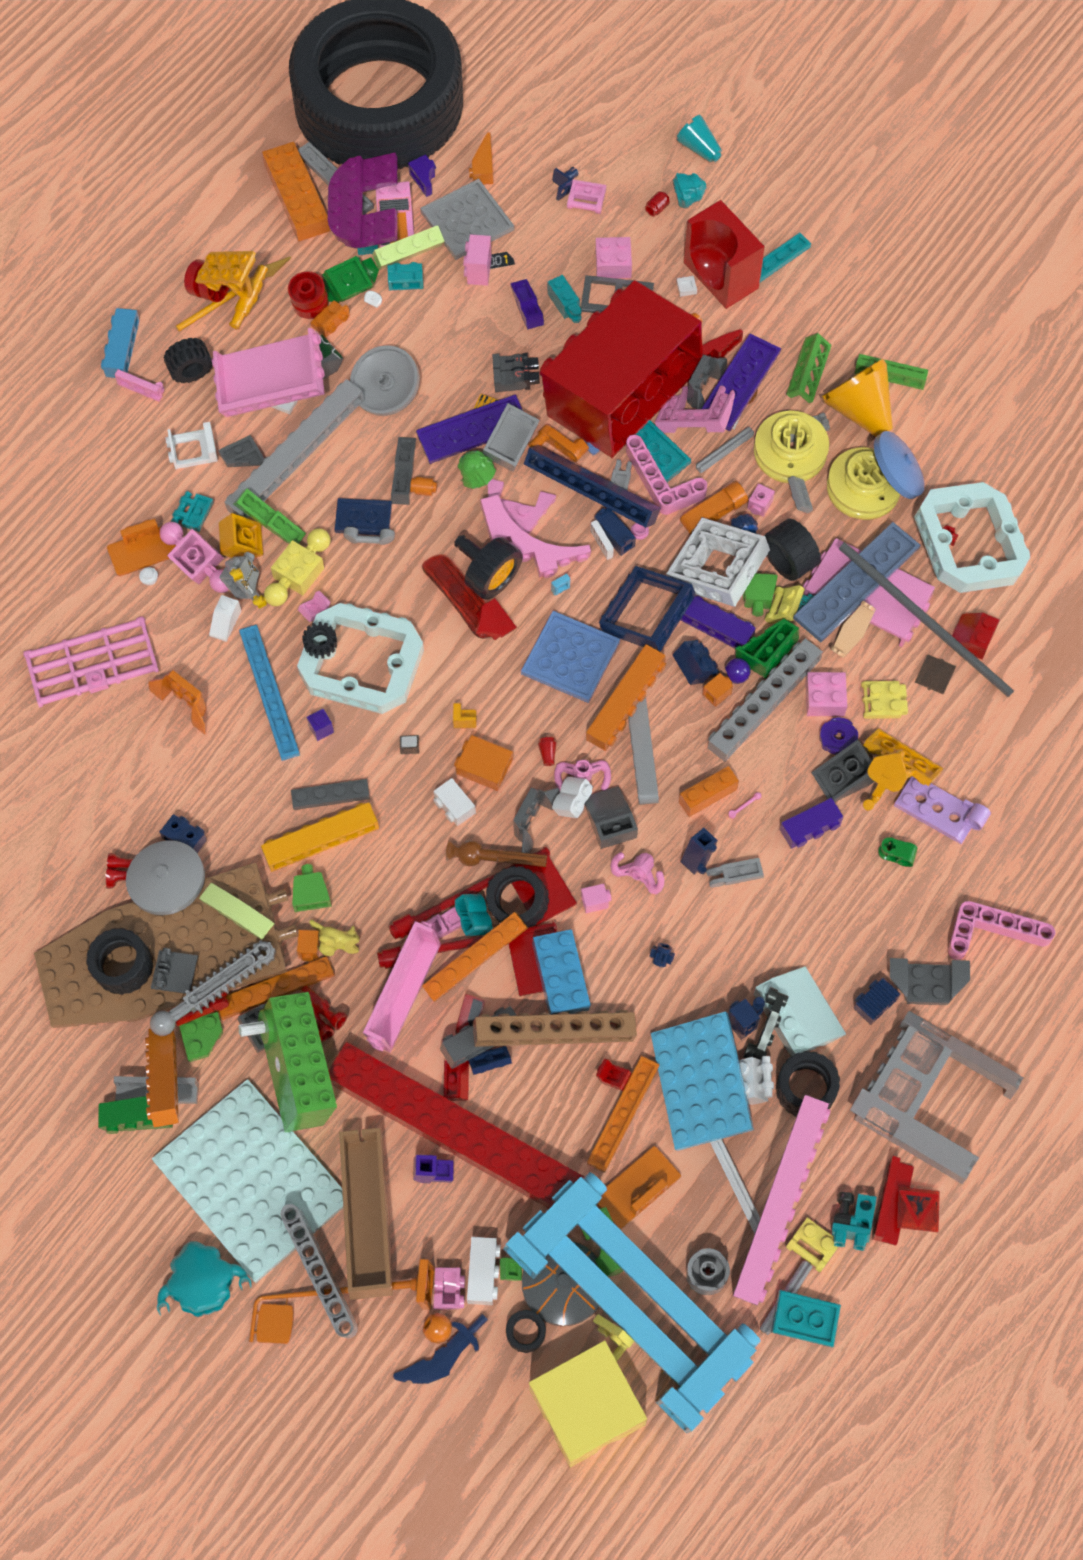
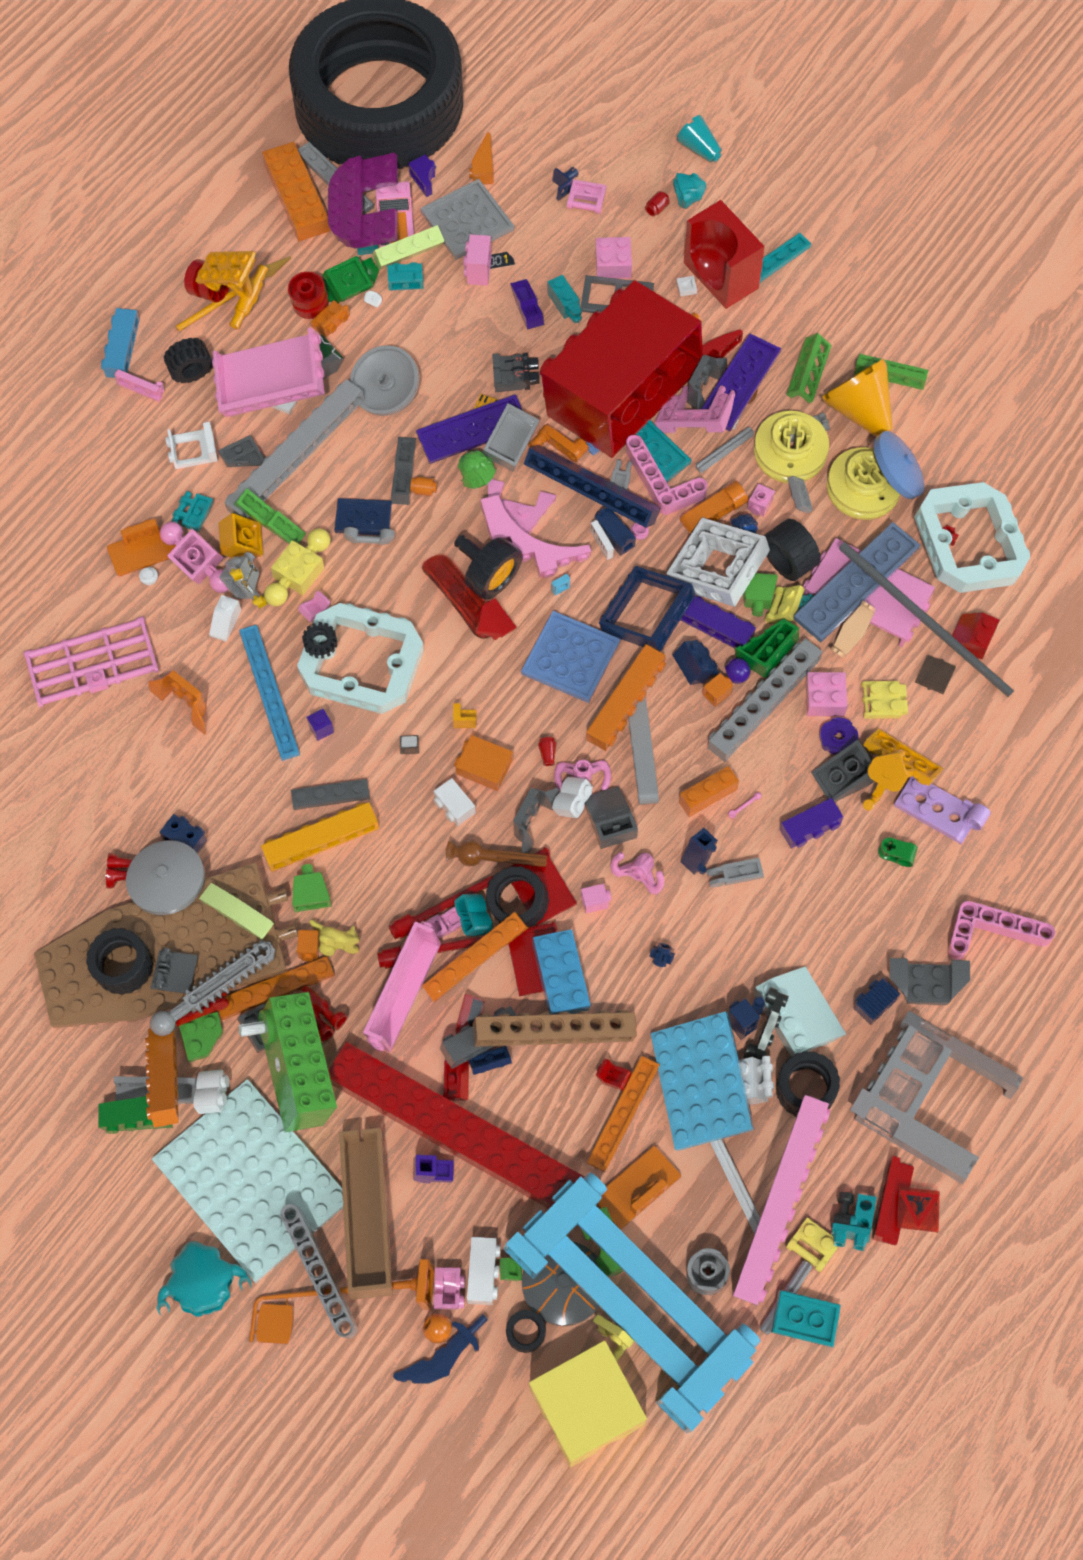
none -> white brick [193,1069,230,1114]

